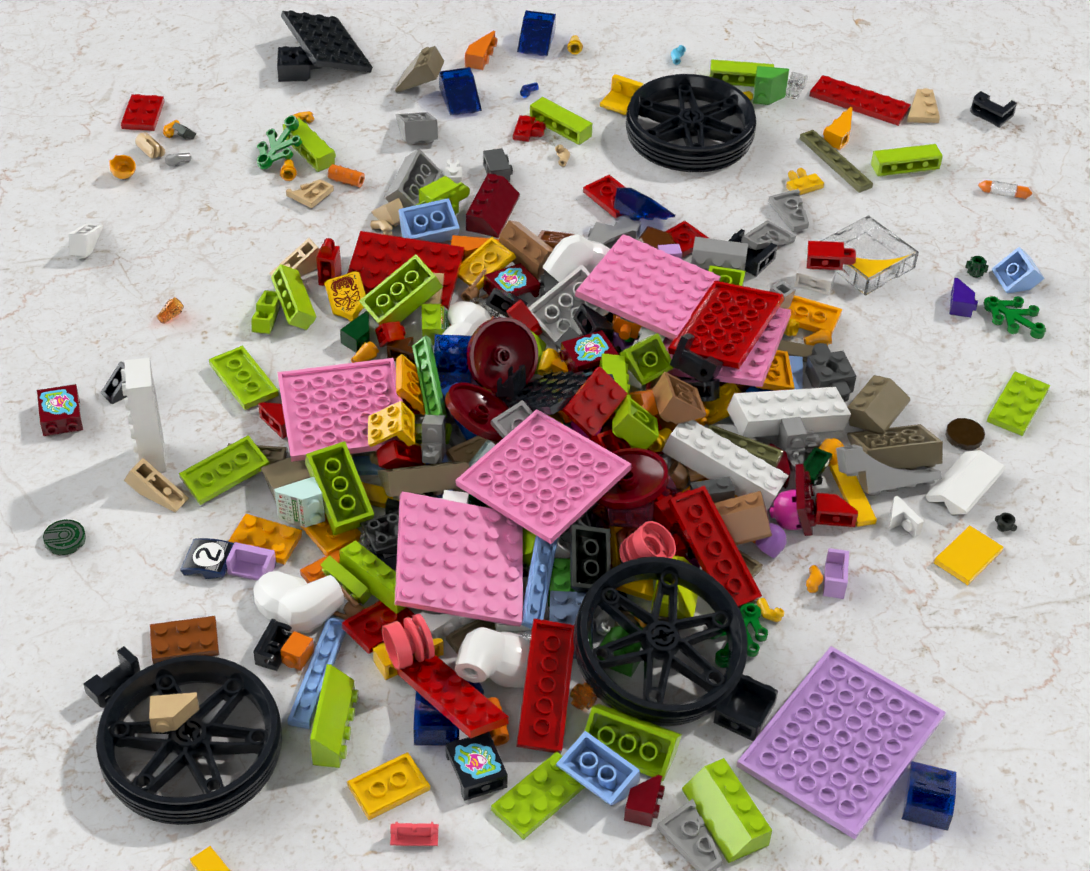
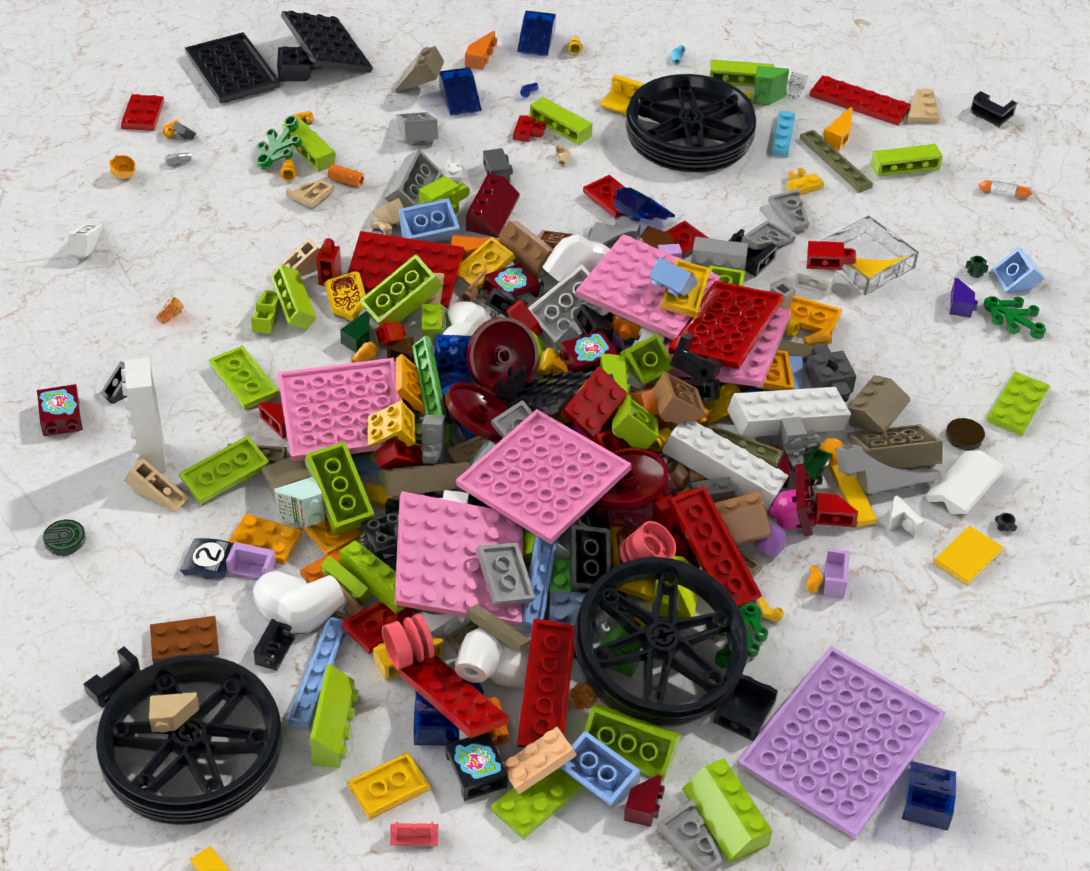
tan arm [135,132,165,159] -> none
orange brick [281,631,314,671] -> none
none -> black plate [185,32,280,103]
none -> dark tan tile [465,604,530,652]
none -> light grey plate [476,542,535,606]
none -> light nougat plate [503,727,577,794]
none -> light blue slope [648,257,699,297]
none -> yellow tile [660,259,711,318]
none -> medium azure plate [772,111,795,157]

